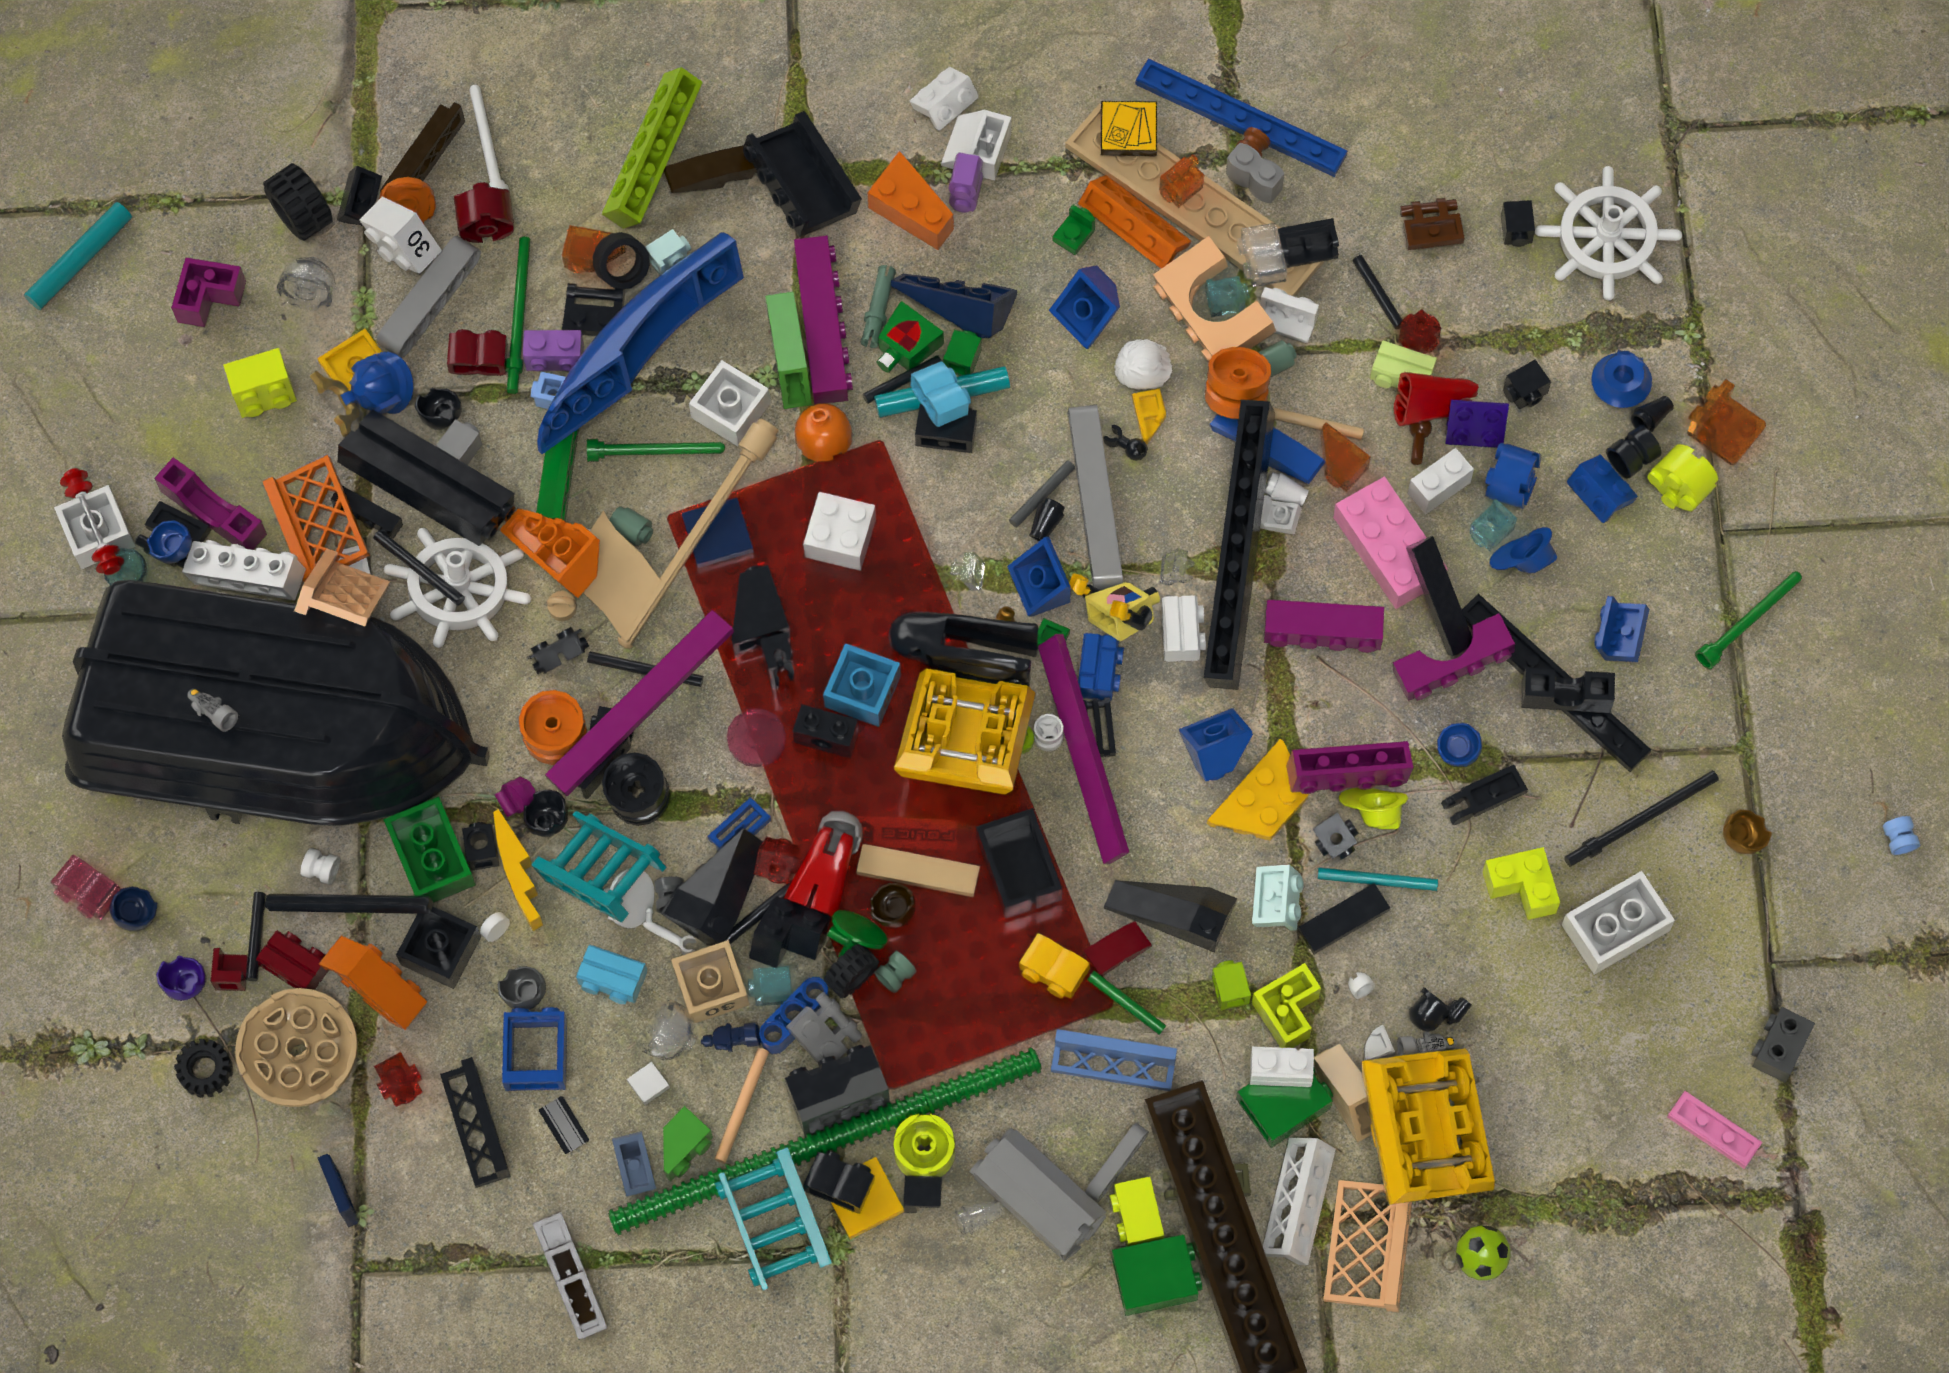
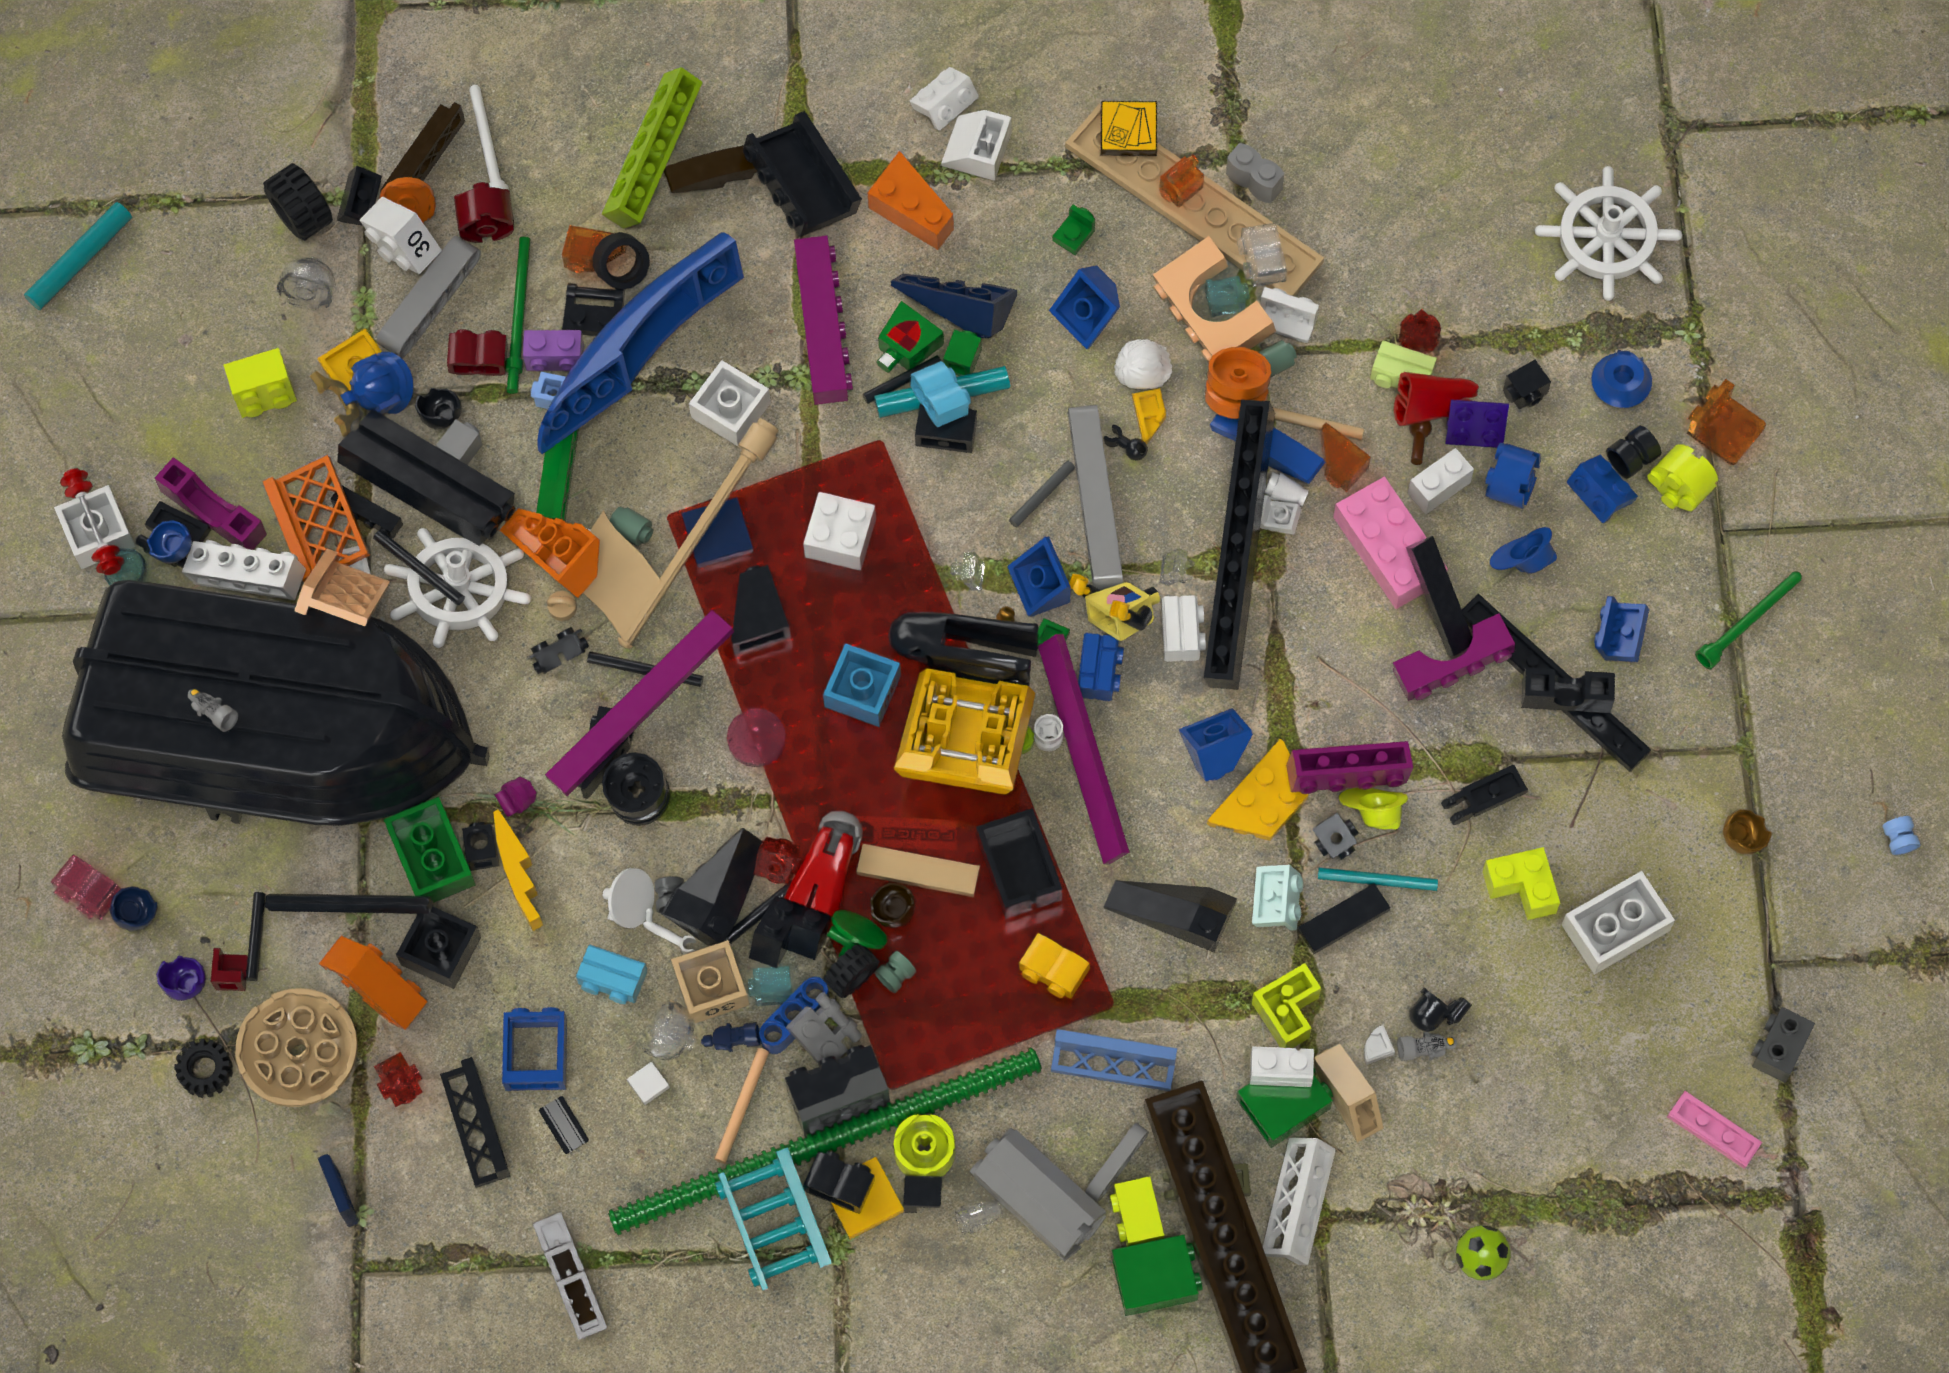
magenta brick [171,257,246,327] -> none
dark red brick [256,930,329,990] -> none
white wheel [301,848,340,885] -> none
white tile [480,912,510,942] -> none
dark grey hair [497,966,546,1010] -> none
orange wheel [519,690,587,765] -> none
black hair [523,789,568,837] -> none
teal fence [531,811,667,923] -> none
green piece [587,439,725,462] -> none
sand blue slope [612,1131,656,1197] -> none
light aqua brick [645,229,691,276] -> none
bright green slope [663,1106,713,1182] -> none
blue tile [707,797,771,849] -> none
black hinge [760,632,795,690] -> none
bright green slope [765,291,812,409] -> none
black brick [793,704,859,759] -> none
orange cylinder [795,403,853,461] -> none
sand green pin [860,265,896,348] -> none
medium lavender brick [949,152,983,213] -> none
black cone [1029,498,1065,541] -> none
orange fence [1078,175,1192,269] -> none
black tile [1084,697,1116,757] -> none
dark red slope [1084,921,1152,977] -> none
green bar [1087,971,1166,1035] -> none
blue tile [1135,58,1348,177] -> none
lime brick [1211,960,1251,1011] -> none
dark orange wheel [1236,127,1271,158] -> none
magenta brick [1264,600,1384,653] -> none
black hinge [1276,218,1339,268] -> none
light nougat fence [1323,1180,1412,1312] -> none
white hinge [1348,972,1375,999] -> none
black bar [1353,255,1405,330] -> none
yellow piece [1362,1048,1495,1205] -> none
reddish brown plate [1400,198,1465,250] -> none
blue hair [1437,723,1482,767] -> none
clear light blue brick [1469,499,1517,552] -> none
black brick [1501,200,1535,247] -> none
black bar [1564,770,1719,867] -> none
black cone [1631,396,1674,432] -> none

